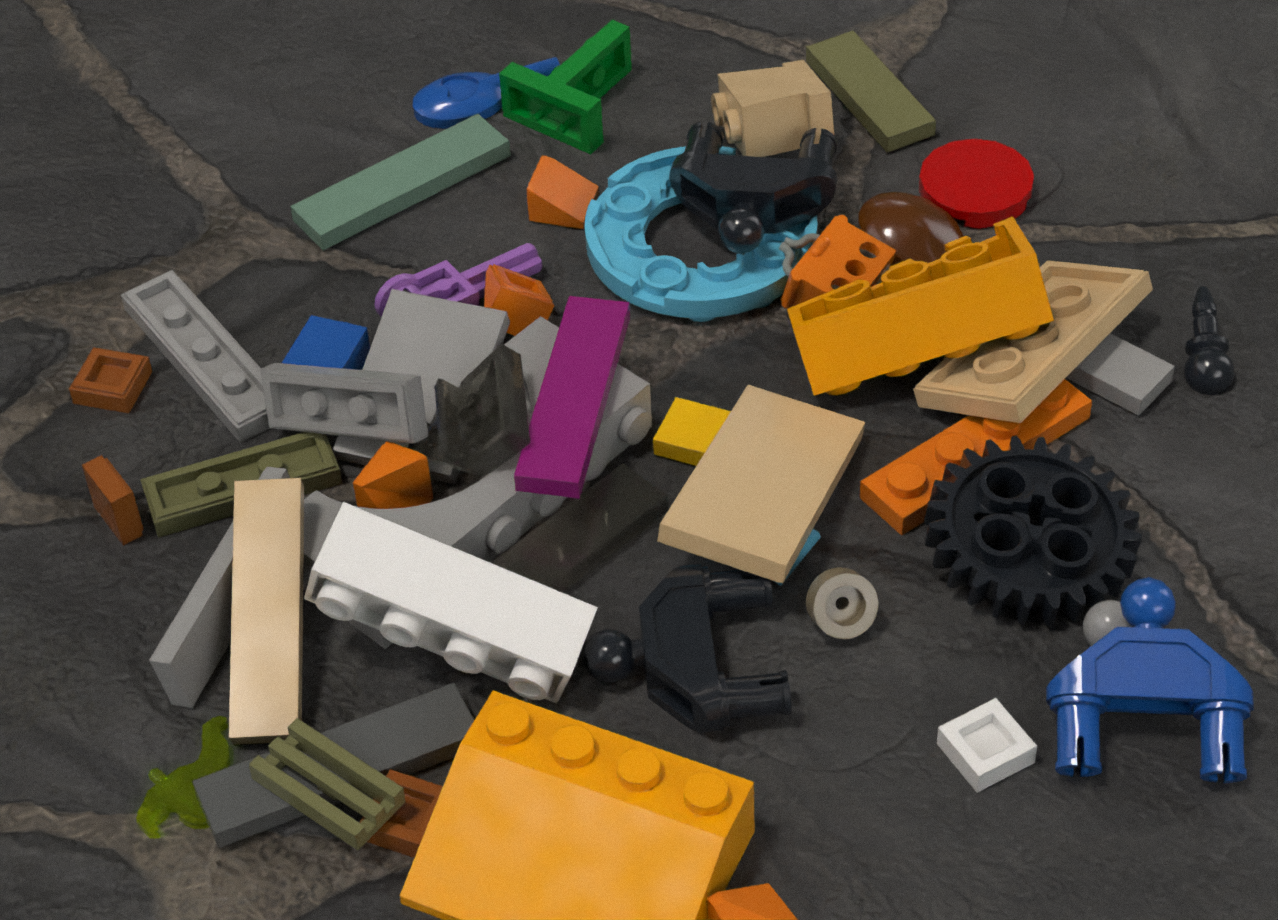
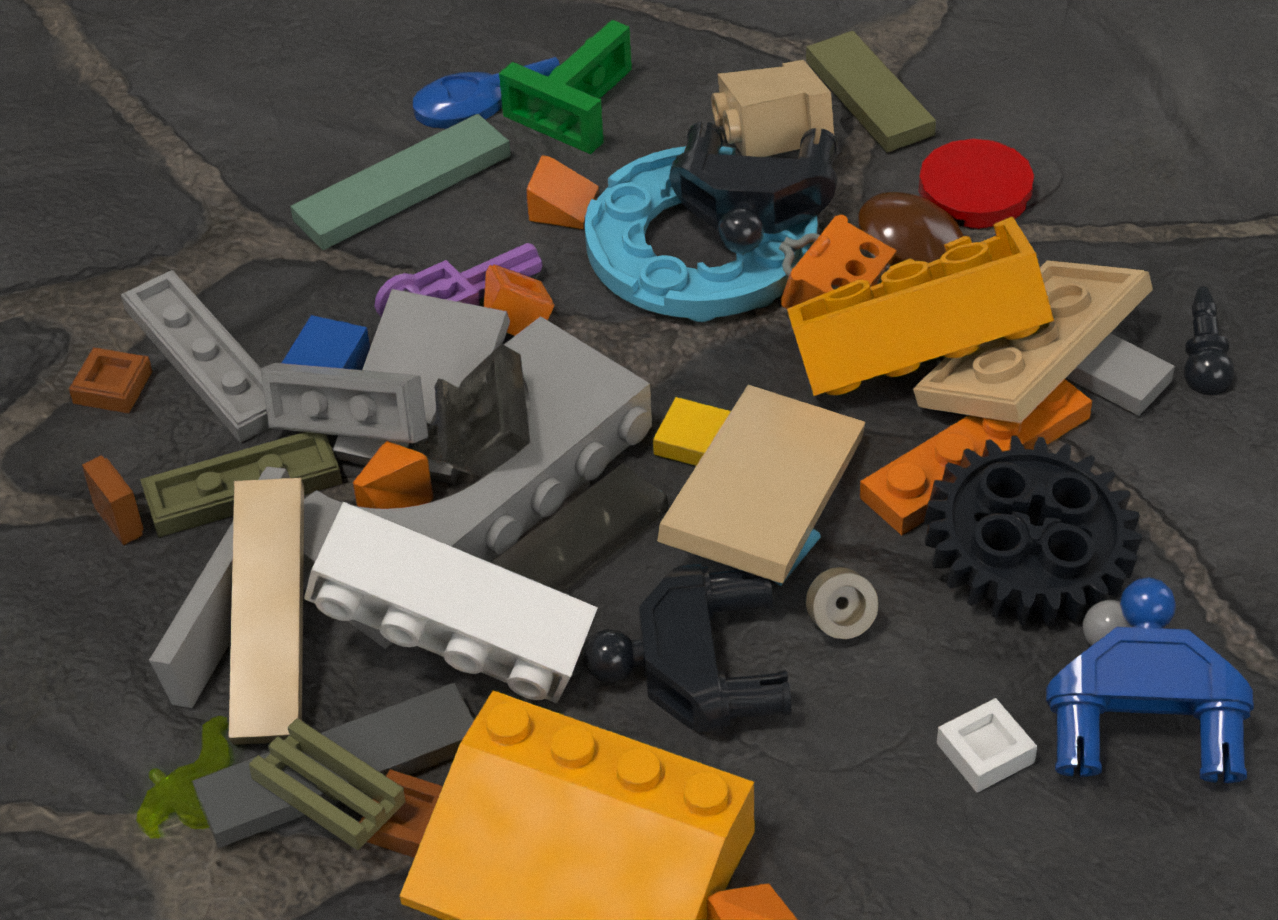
magenta tile [514,296,630,499] -> none

